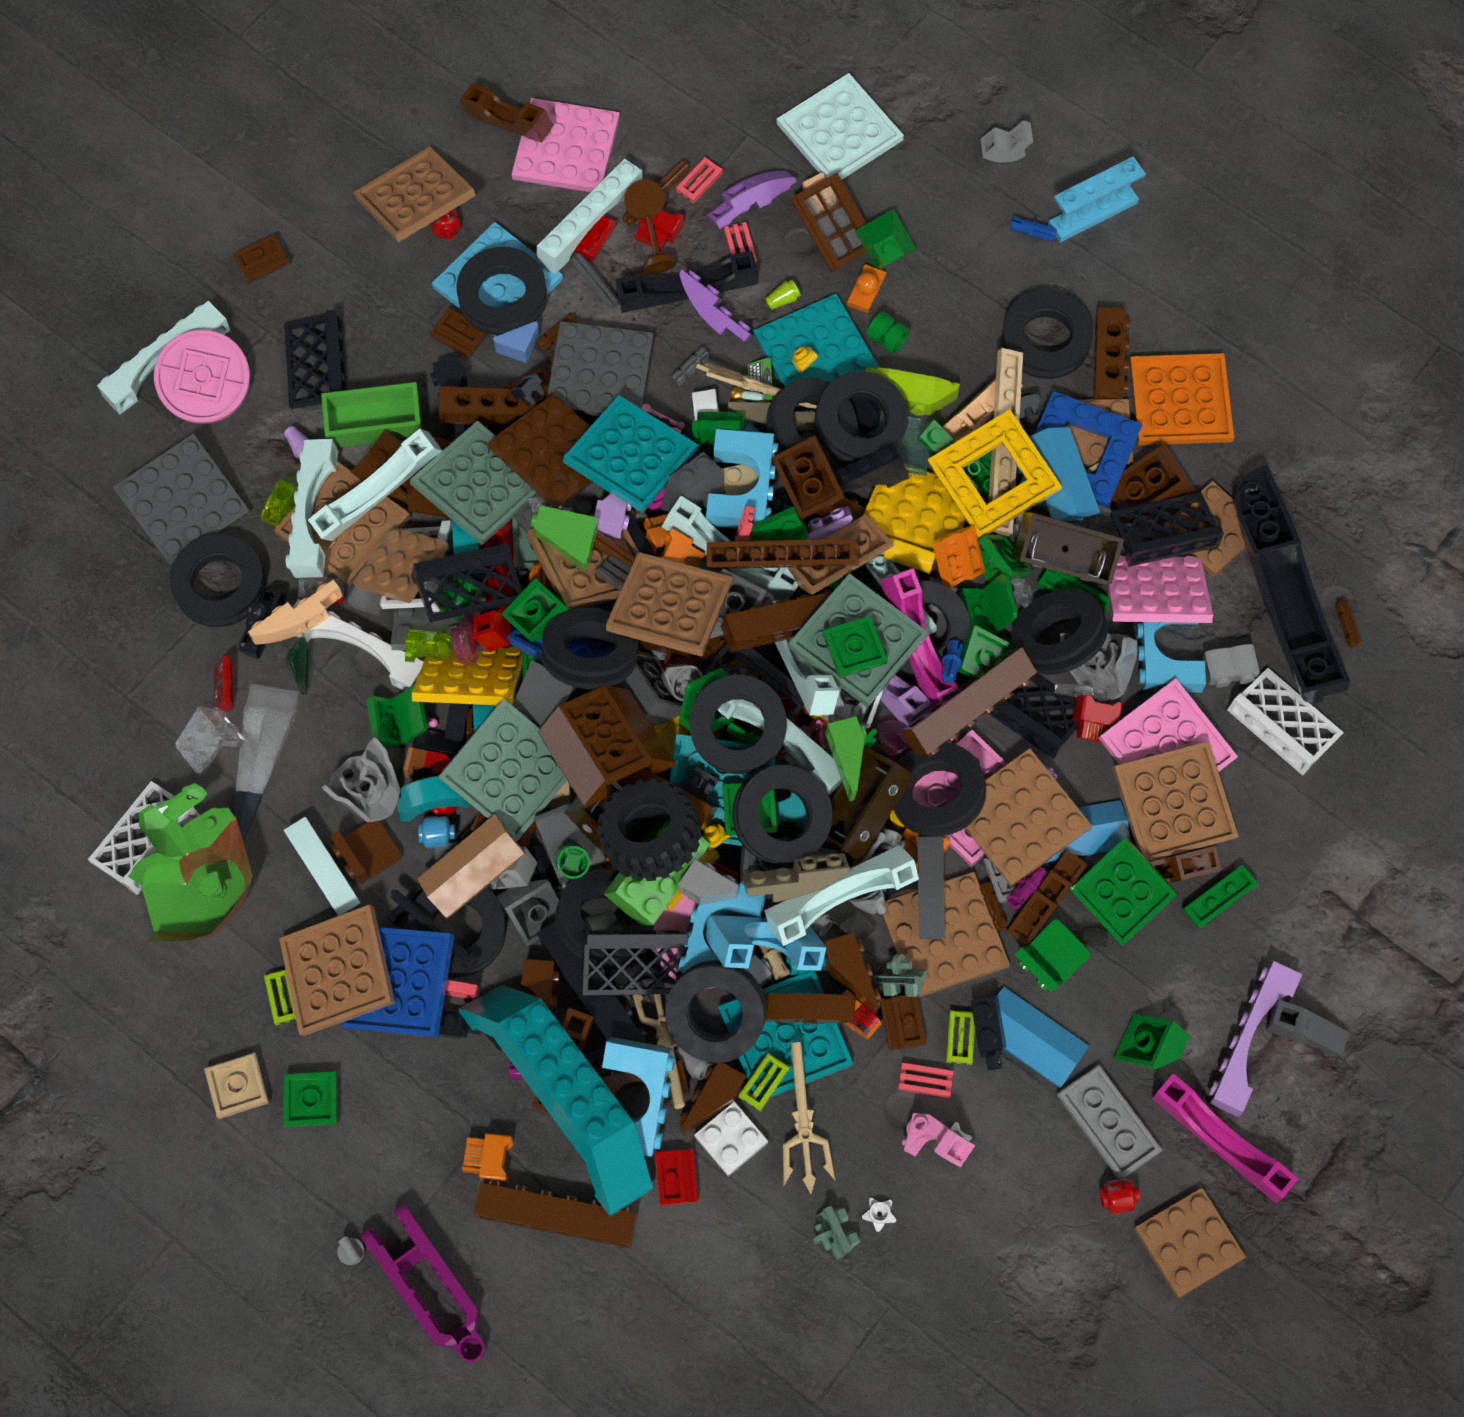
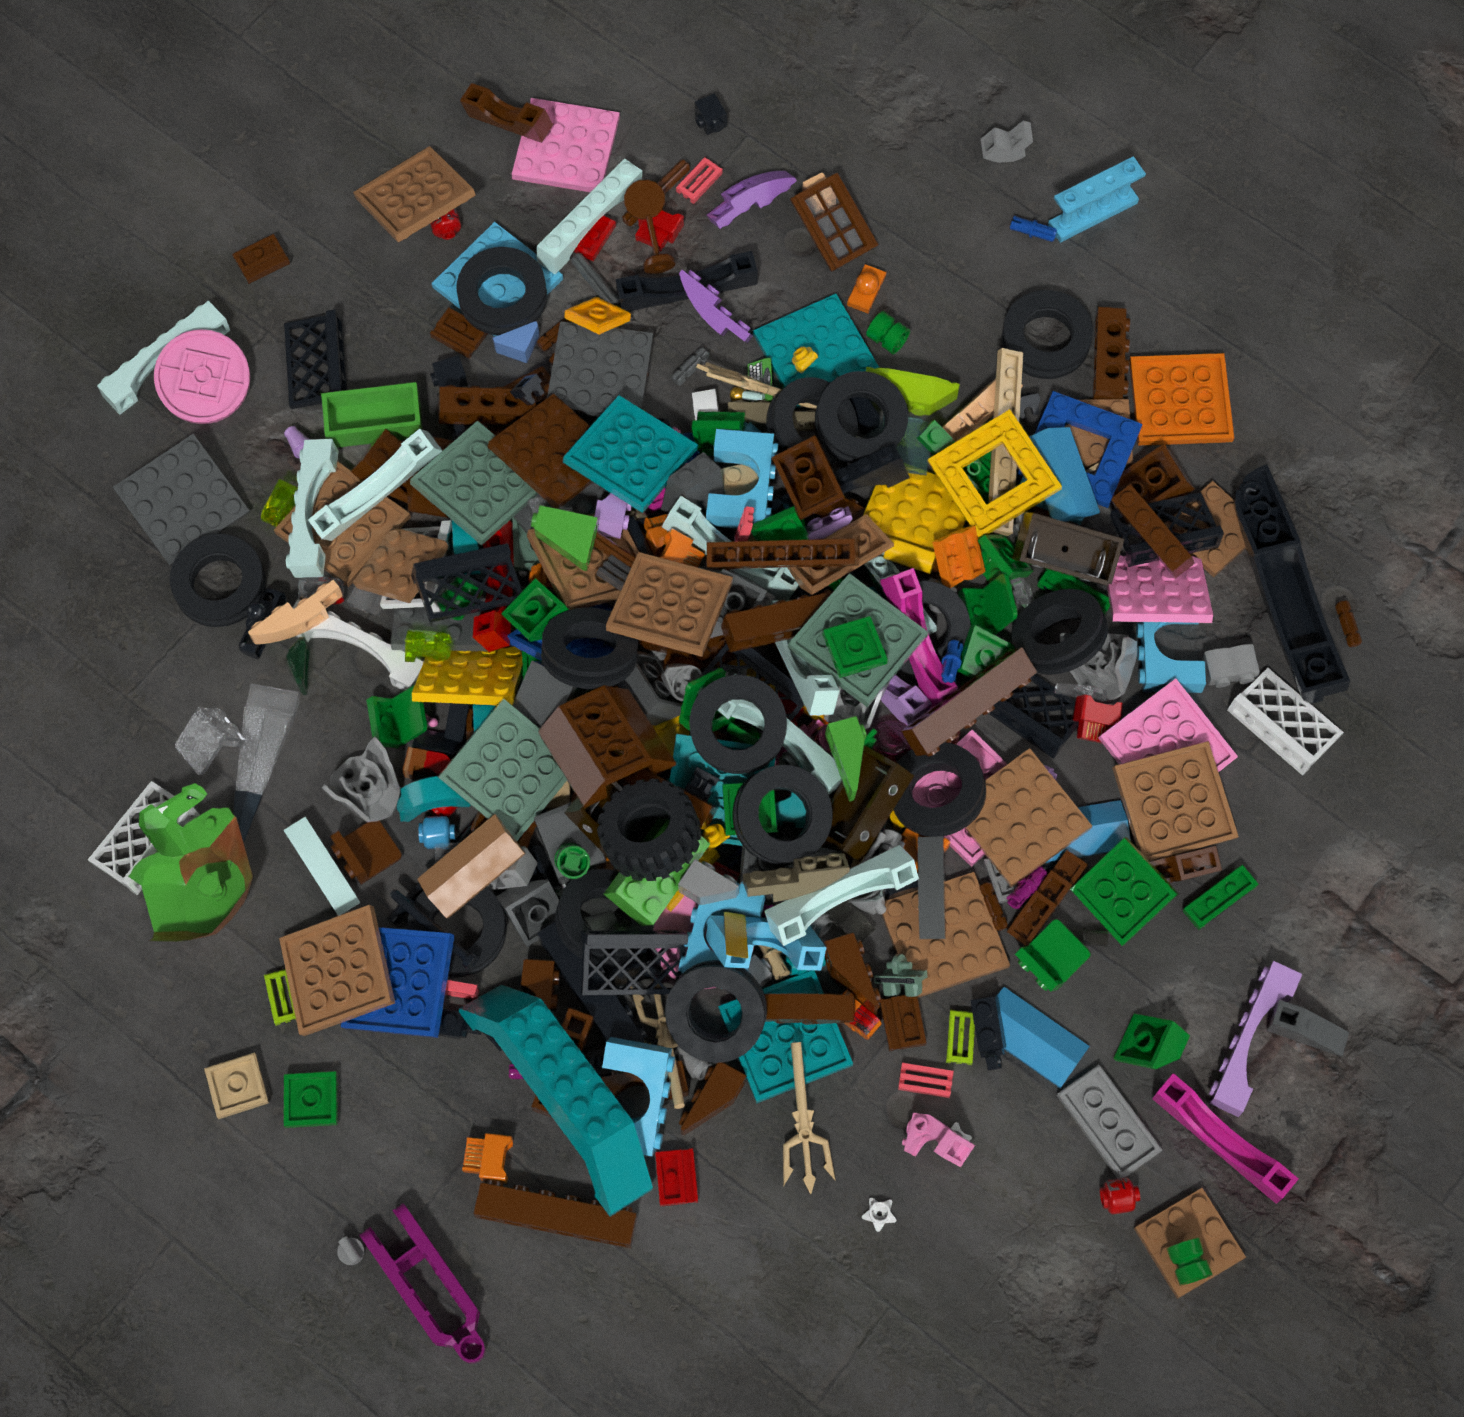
red slope [214,656,233,711] -> none
clear pink piece [450,621,480,665] -> none
bright pink hinge [642,404,685,431] -> none
white plate [694,1102,768,1177] -> none
coral tile [724,222,757,265] -> none
lime tile [739,1053,790,1112] -> none
lime cone [765,280,801,310] -> none
light aqua plate [777,73,904,180] -> none
sand green hips [812,1206,860,1260] -> none
green slope [854,209,916,270] -> none
none -> light orange plate [564,297,631,335]
none -> black brick [694,93,727,135]
none -> yellow sticker [724,912,748,958]
none -> reddish brown arch [1111,484,1195,579]
none -> green wheel [1166,1238,1213,1286]

